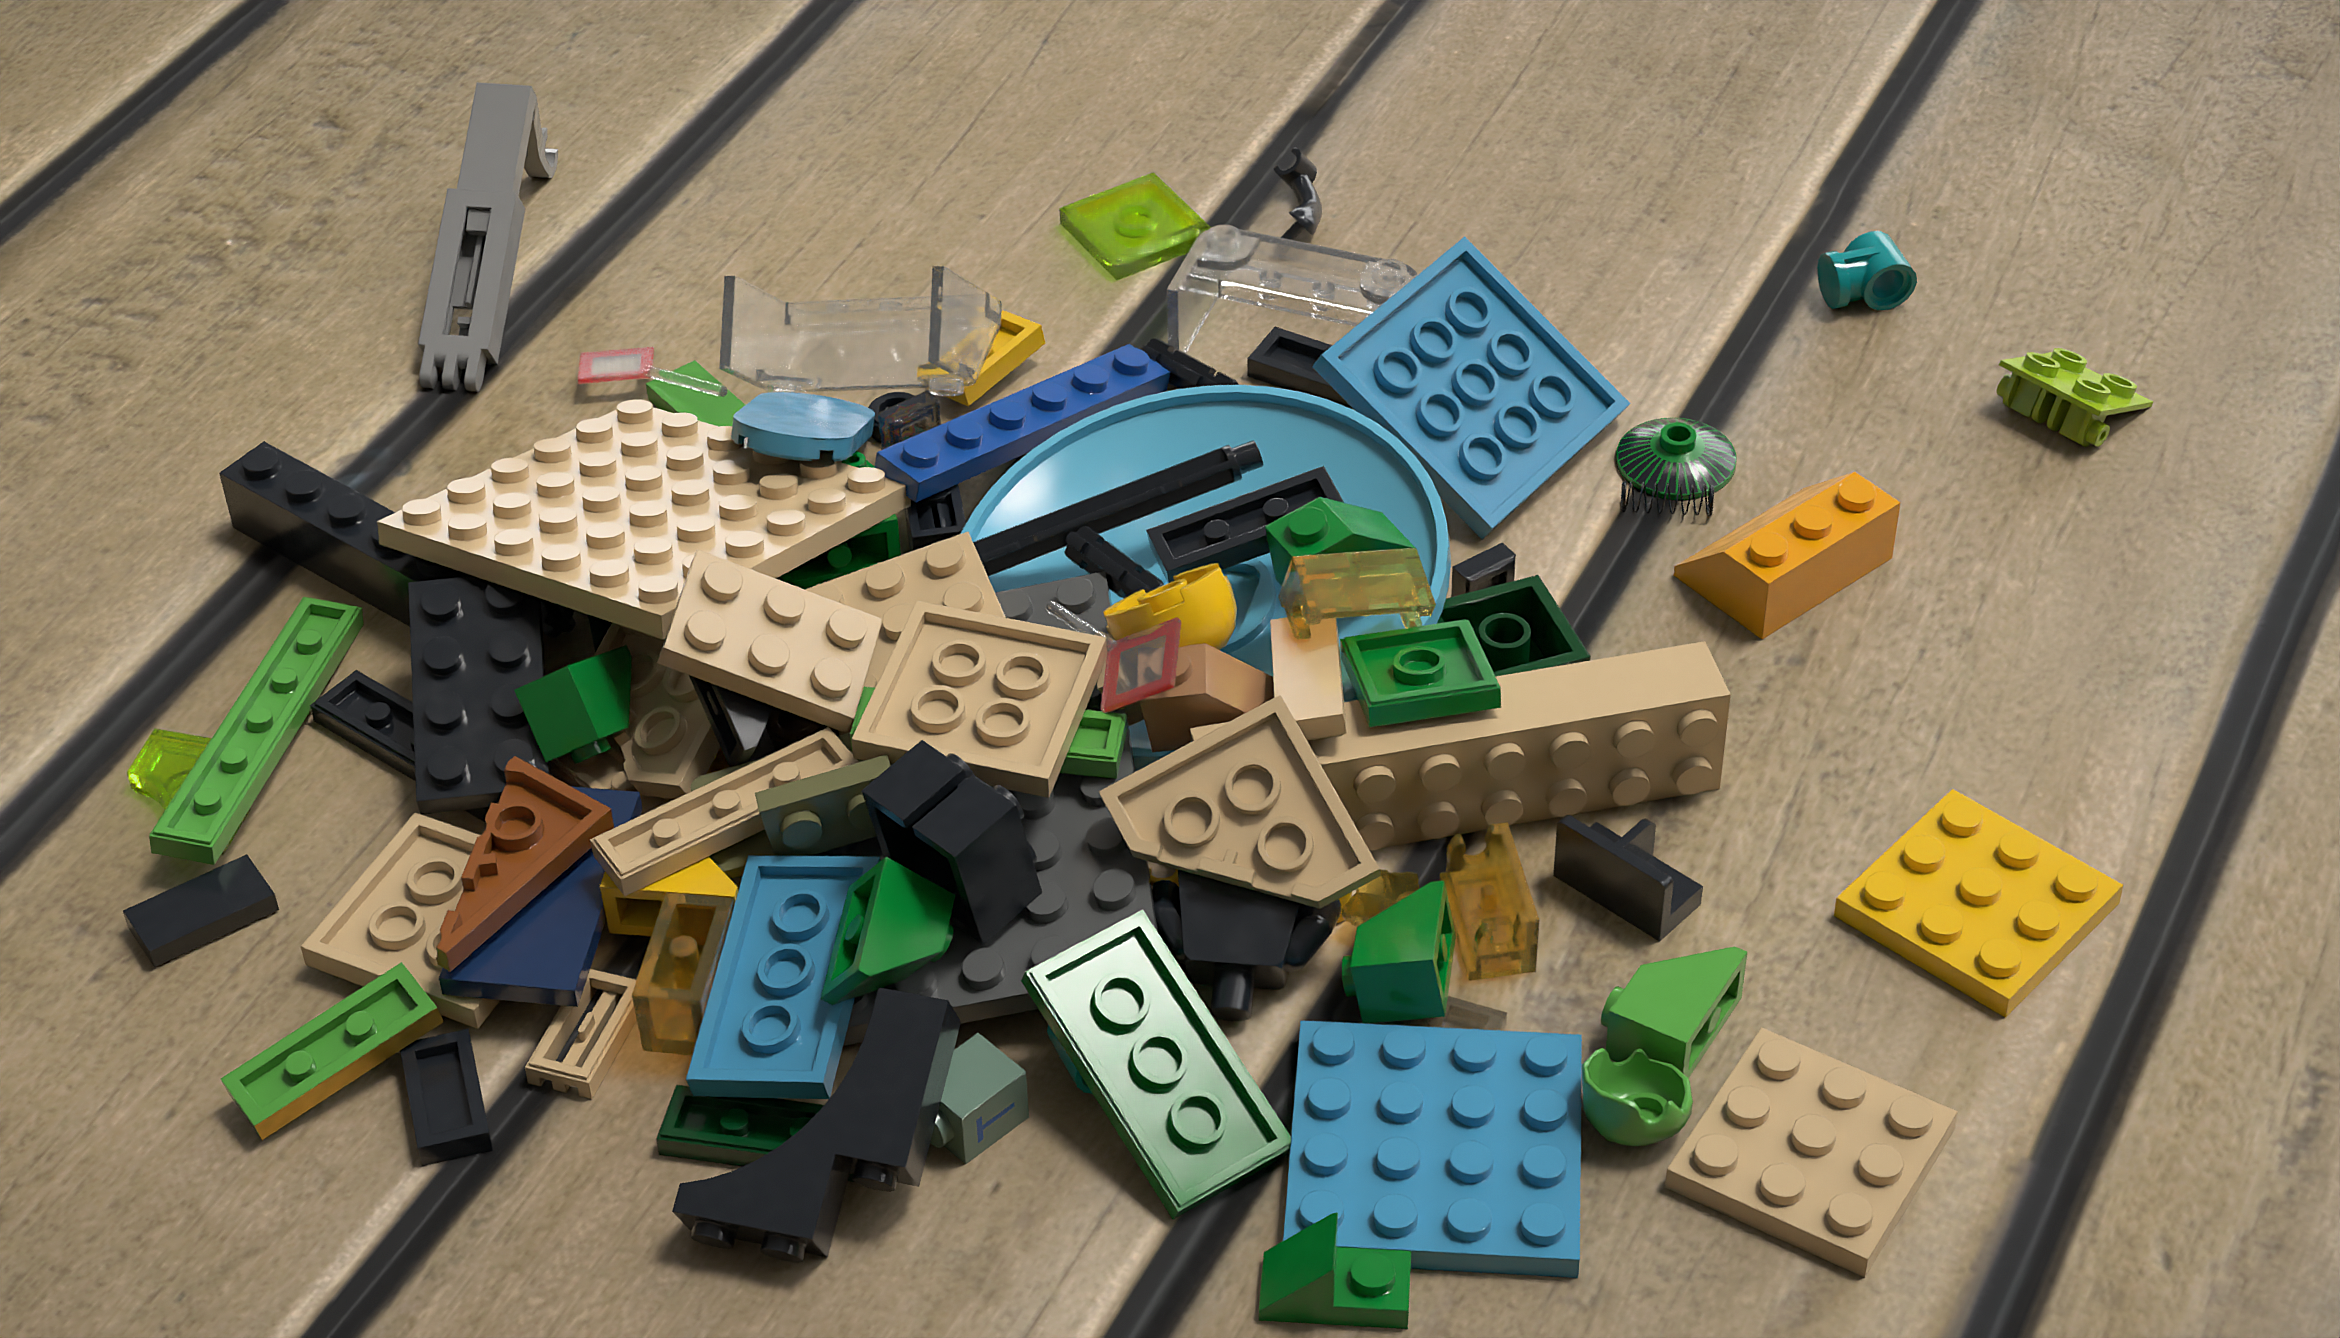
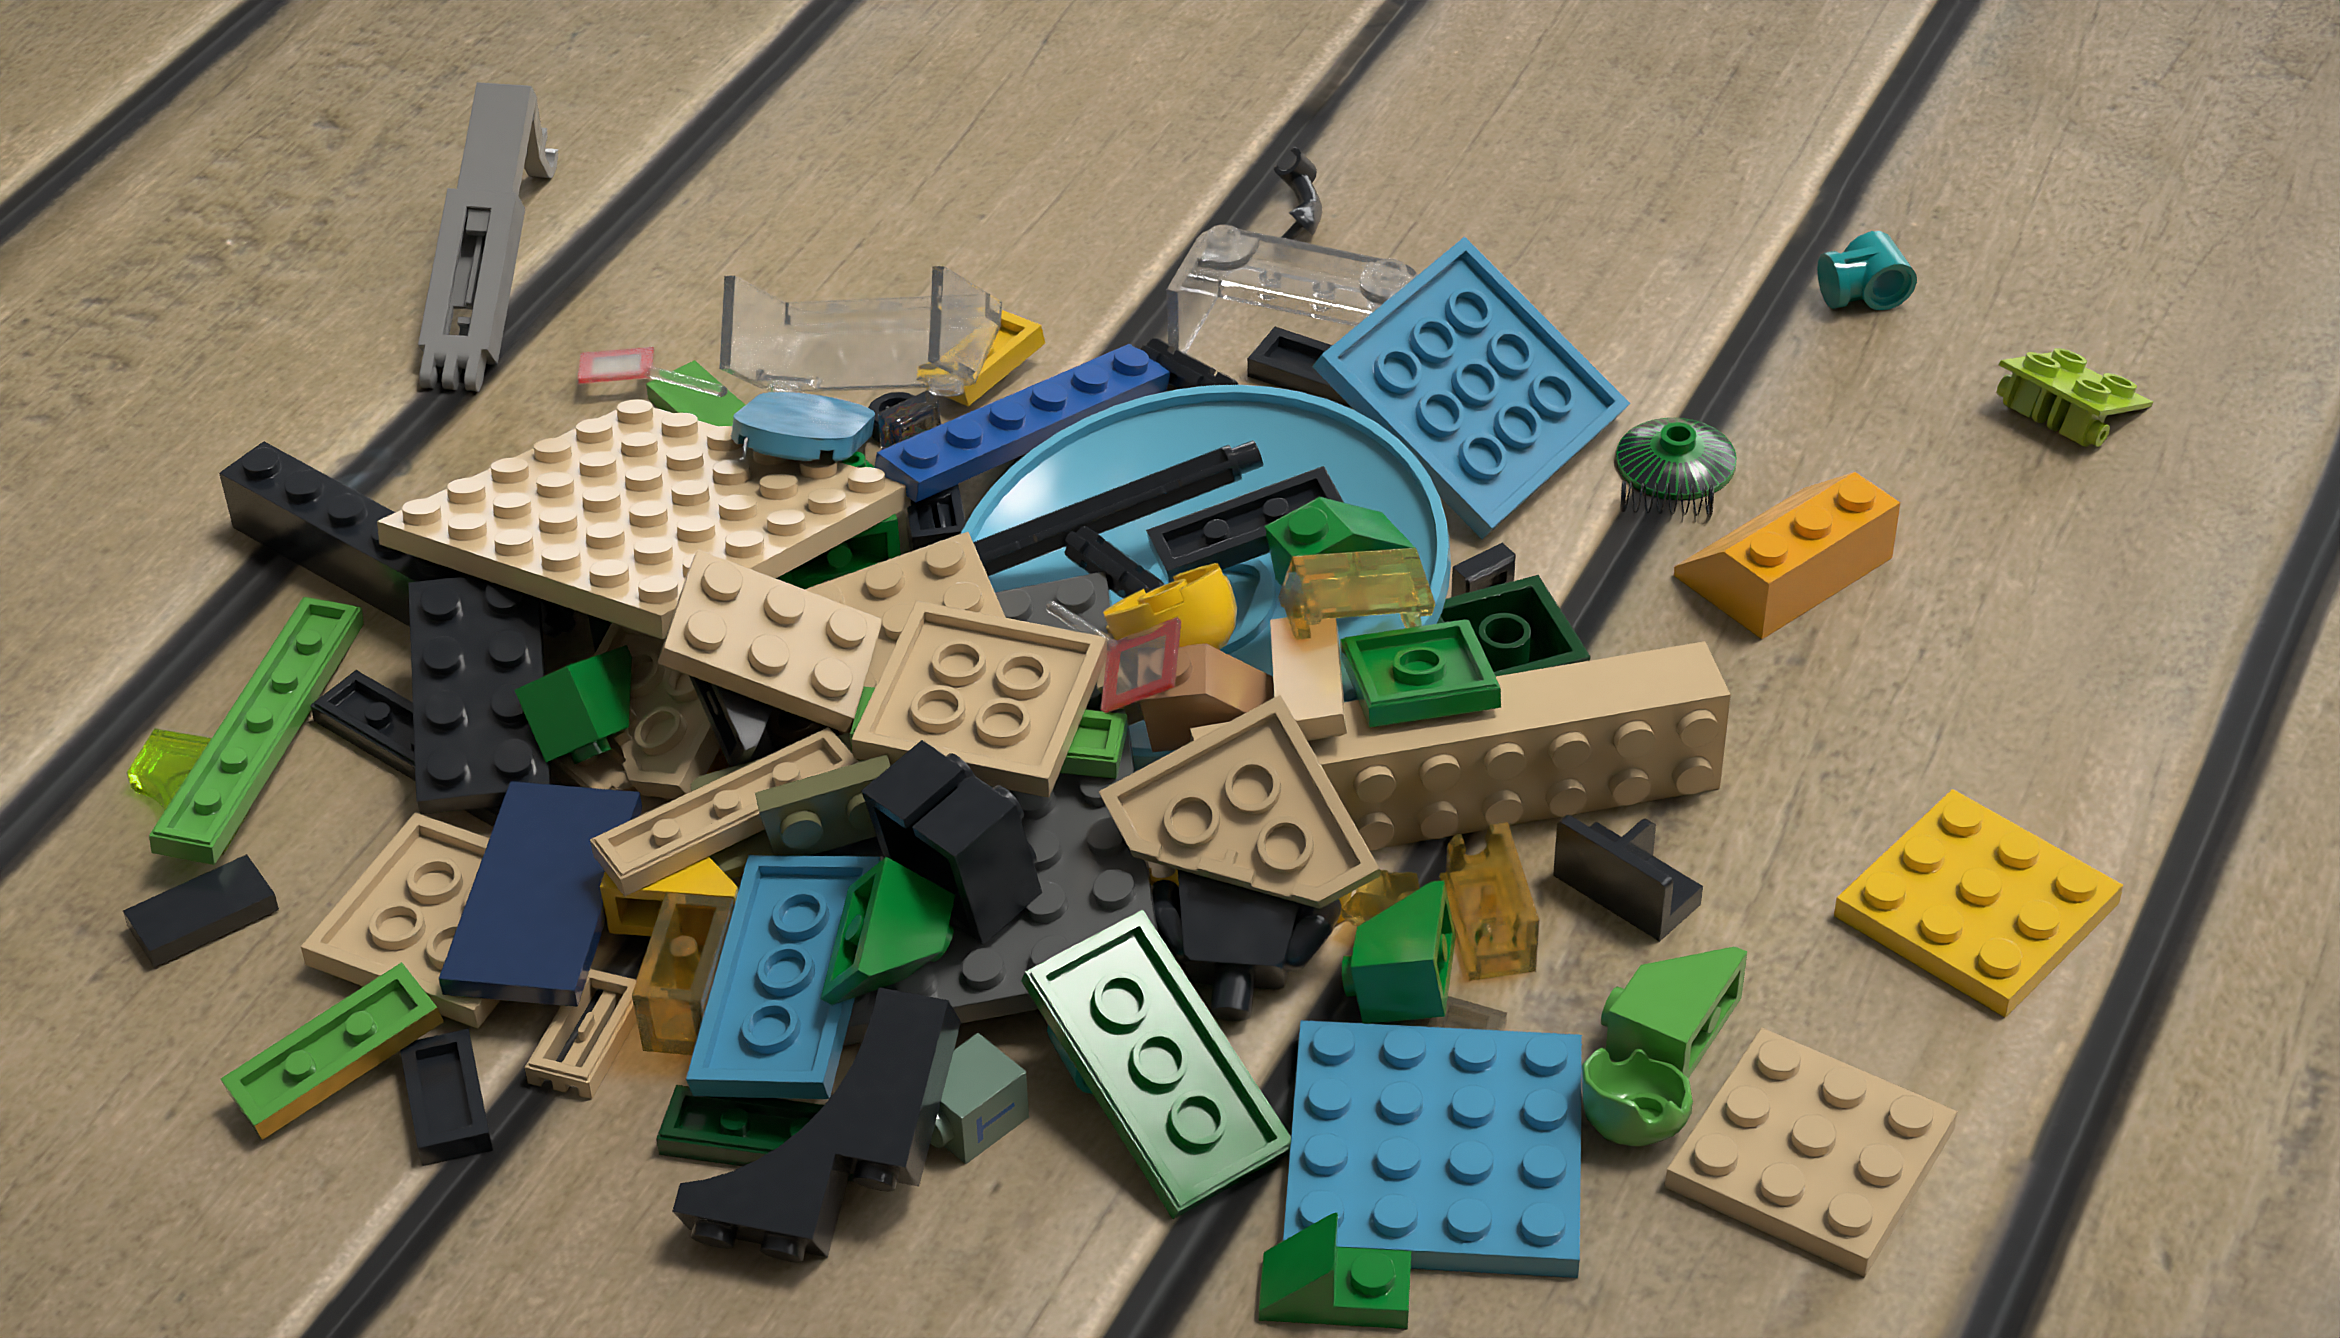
dark orange wing [436,756,614,972] -> none
clear neon green tile [1059,173,1212,280] -> none

